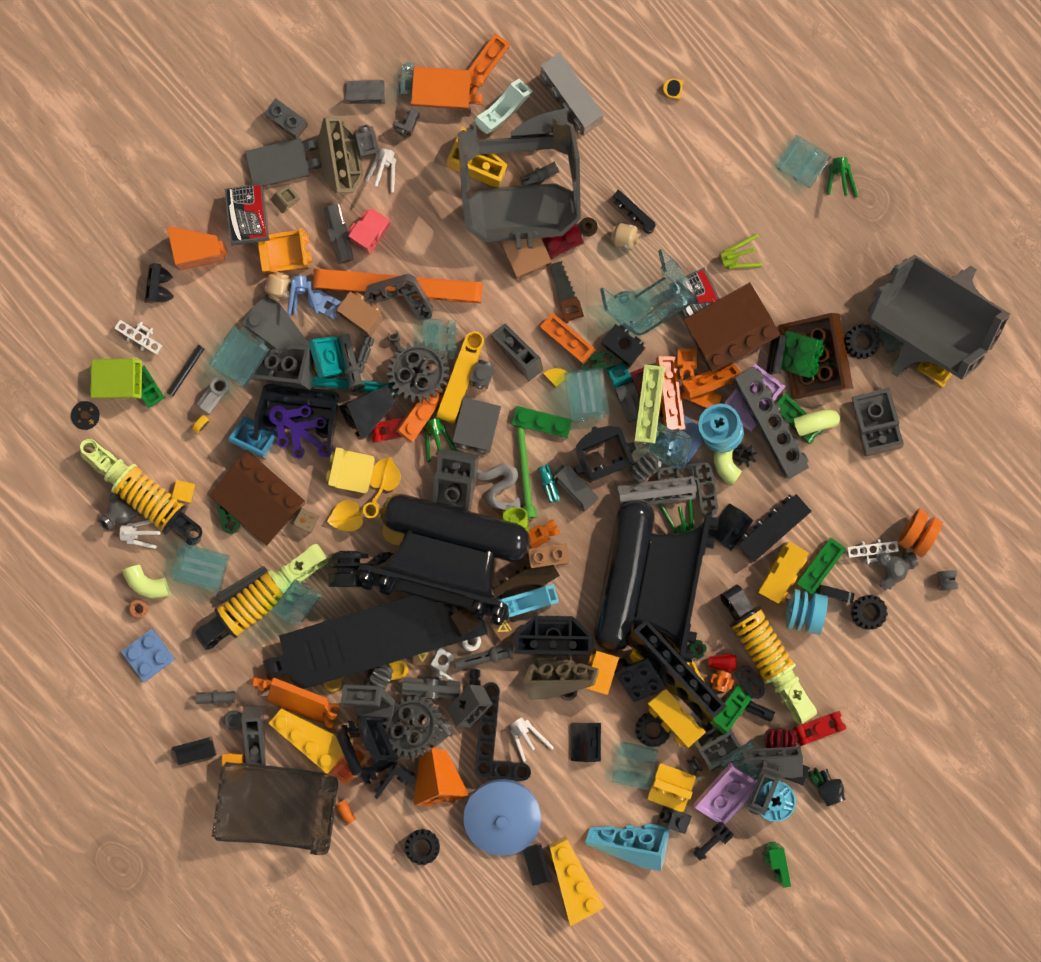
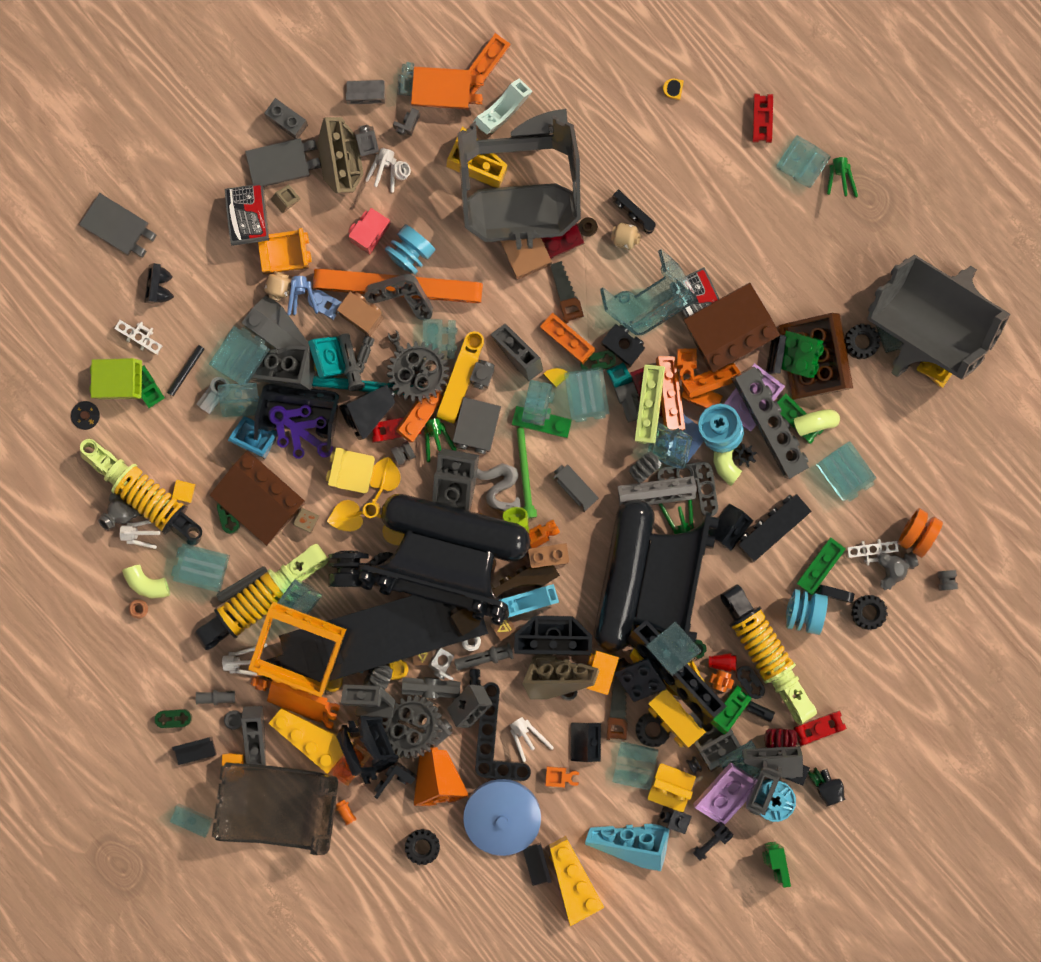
medium blue plate [121,628,175,682] -> none
orange slope [167,226,227,270] -> none
yellow tile [192,415,211,434] -> none
dark grey piece [323,204,354,264] -> none
dark grey pin [520,161,559,186] -> none
teal axle [537,464,560,503] -> none
light grey brick [540,53,604,136] -> none
black animal [574,426,636,483] -> none
lime plant [720,234,763,270] -> none
yellow wedge [756,542,809,604] -> none
dark grey slope [852,388,904,457] -> none
none -> dark grey tile [79,193,157,258]
none -> dark green beam [155,709,192,728]
none -> clear light blue panel [170,804,214,837]
none -> clear light blue slope [218,383,259,417]
none -> white plant [222,644,268,677]
none -> light orange window [248,602,347,697]
none -> medium azure wheel [384,224,436,275]
none -> dark grey wheel [391,441,416,465]
none -> white plate [393,161,411,180]
none -> clear light blue brick [522,380,555,426]
none -> orange plate [545,766,579,788]
none -> piece [606,678,628,740]
none -> clear light blue slope [646,622,701,676]
none -> red plate [752,94,773,143]
none -> clear light blue brick [816,441,877,502]

